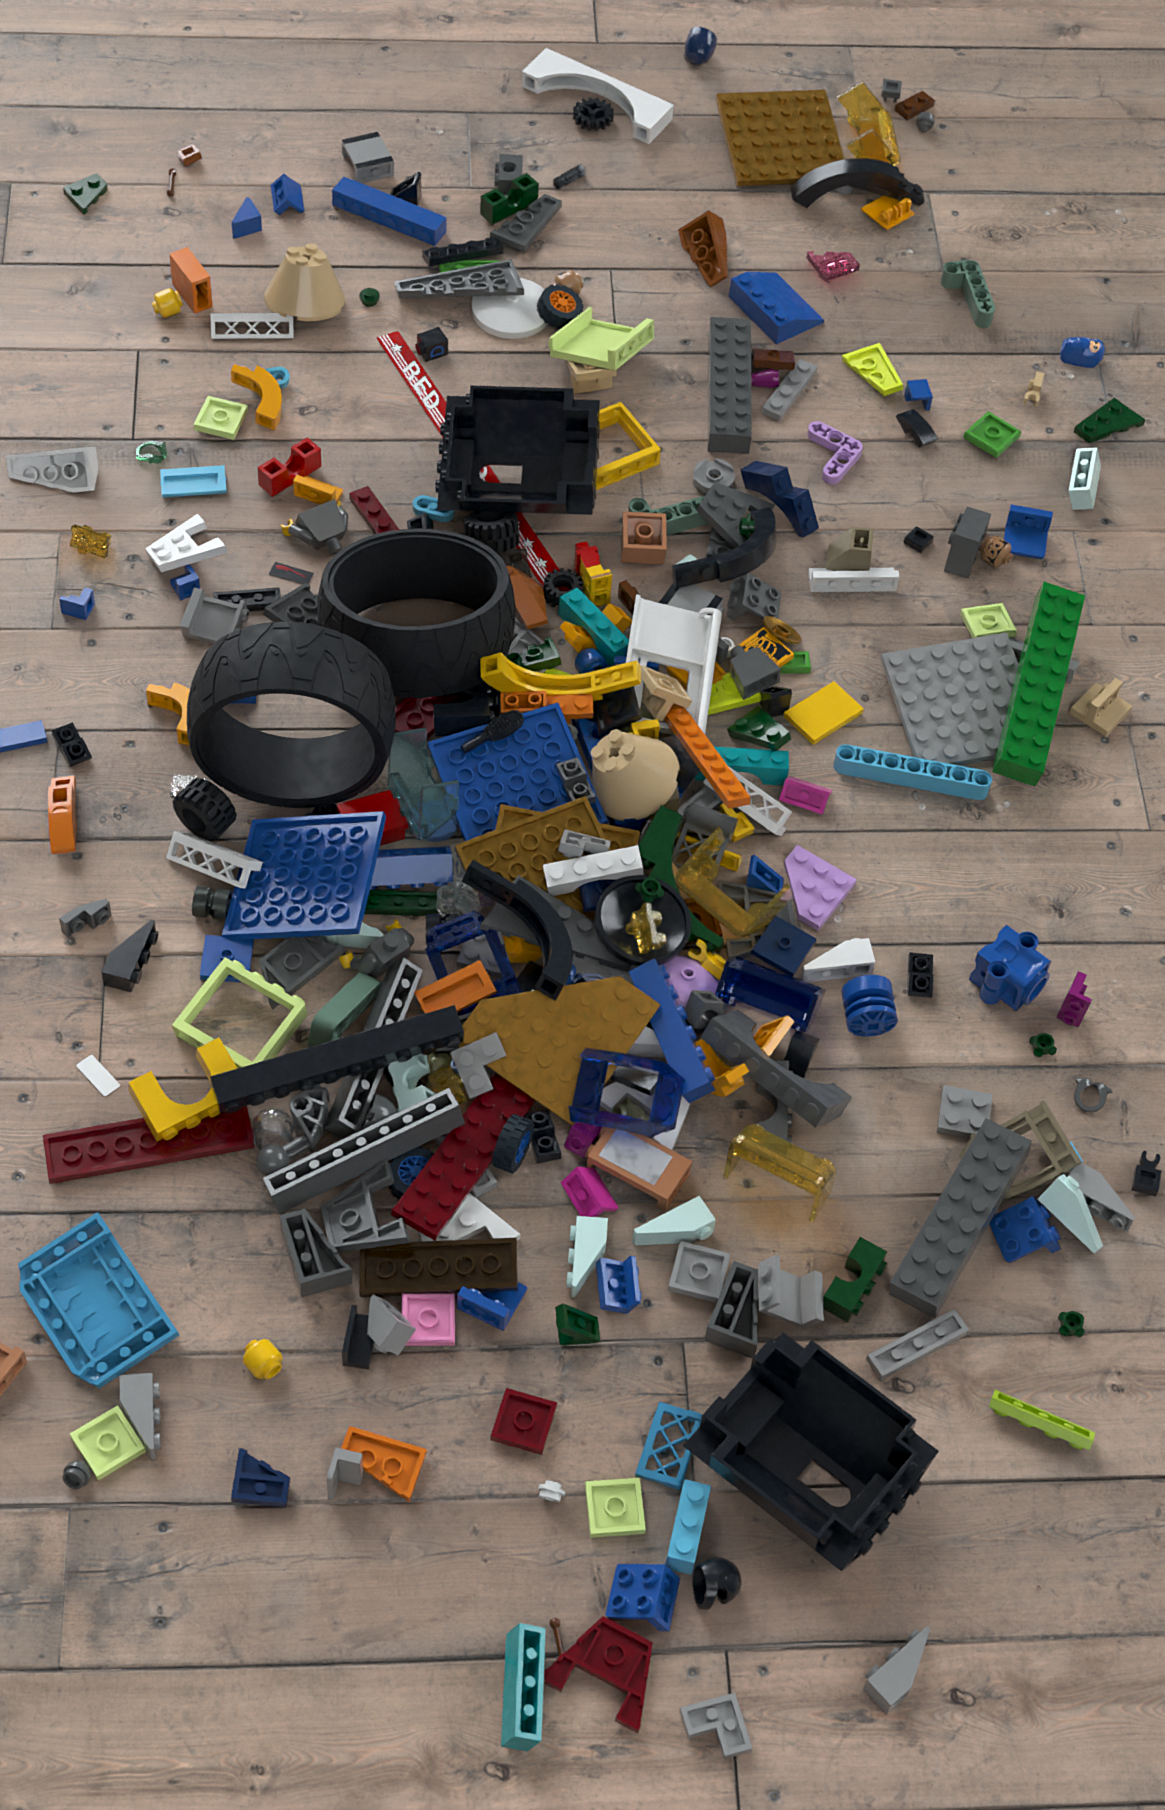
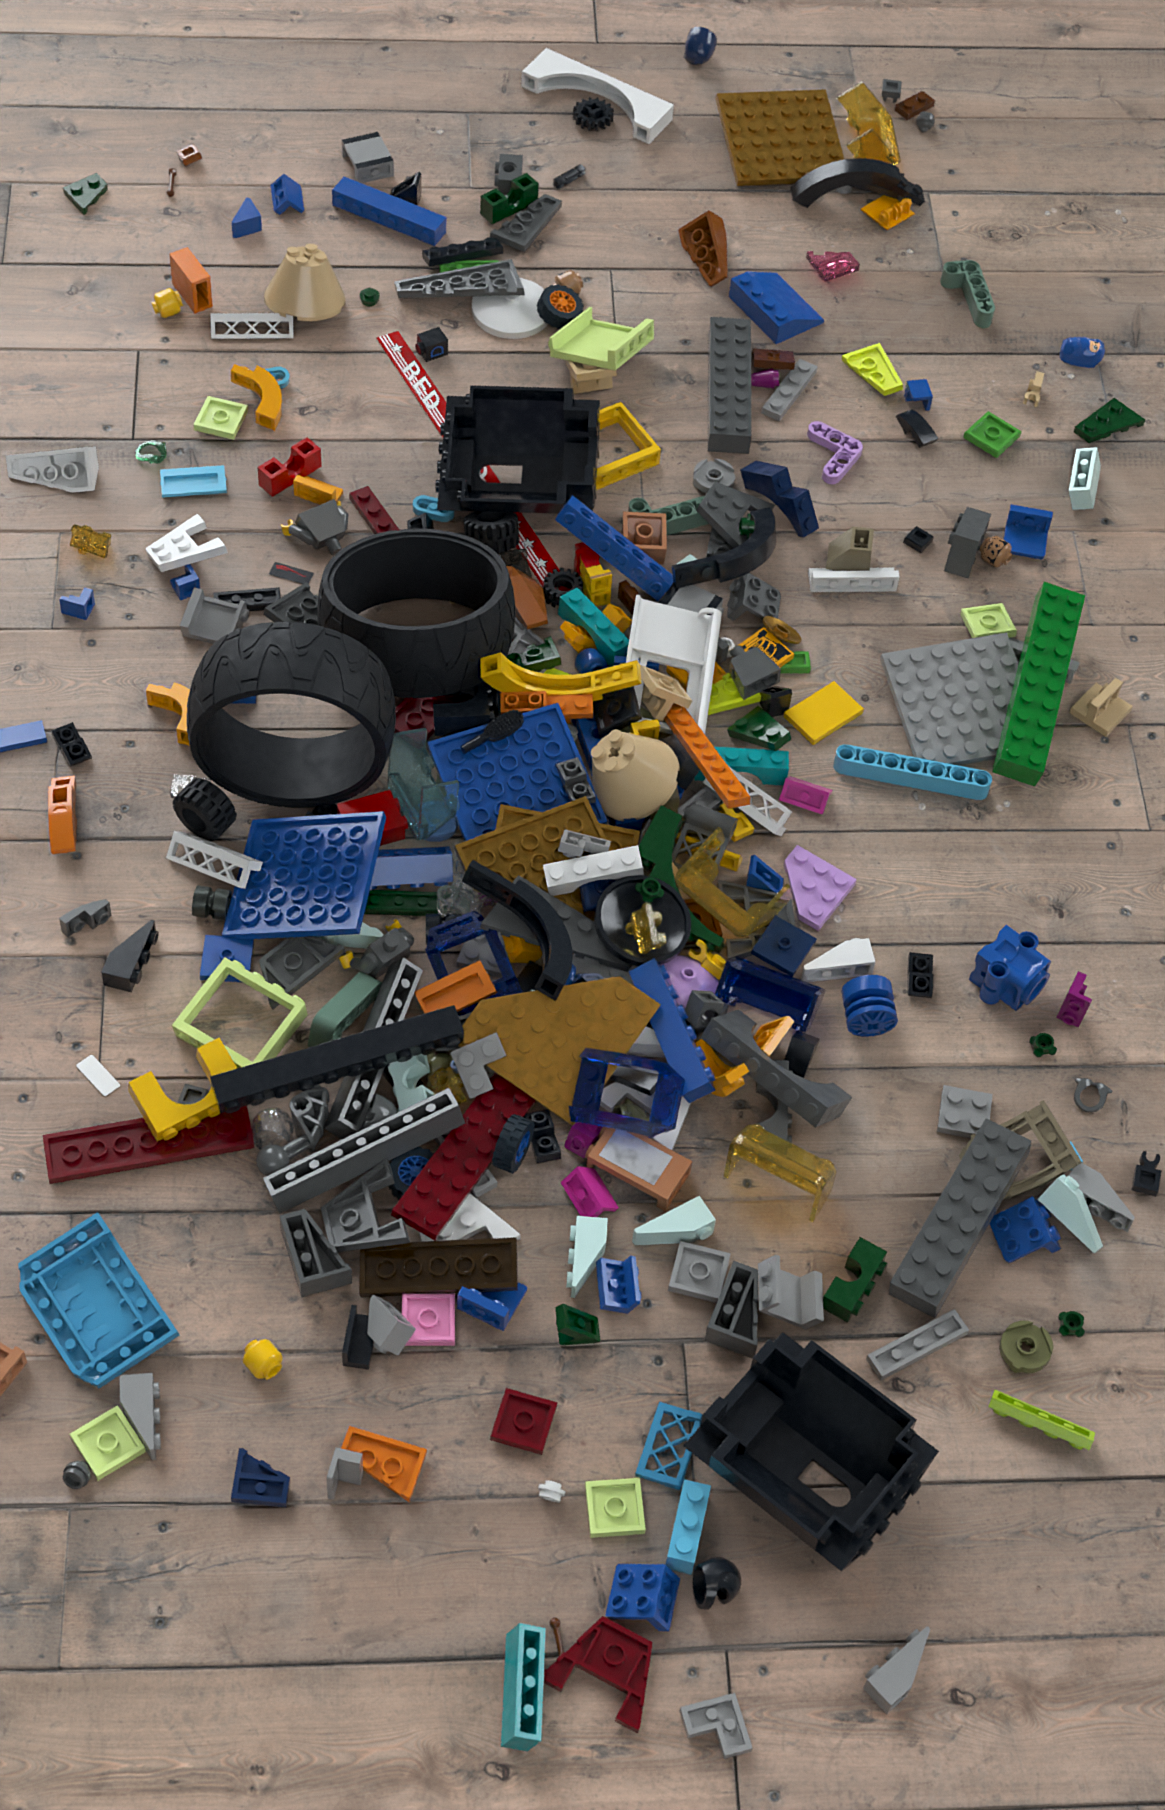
none -> dark grey tile [177,1084,209,1104]
none -> blue brick [555,495,673,601]
none -> olive plate [999,1320,1053,1373]

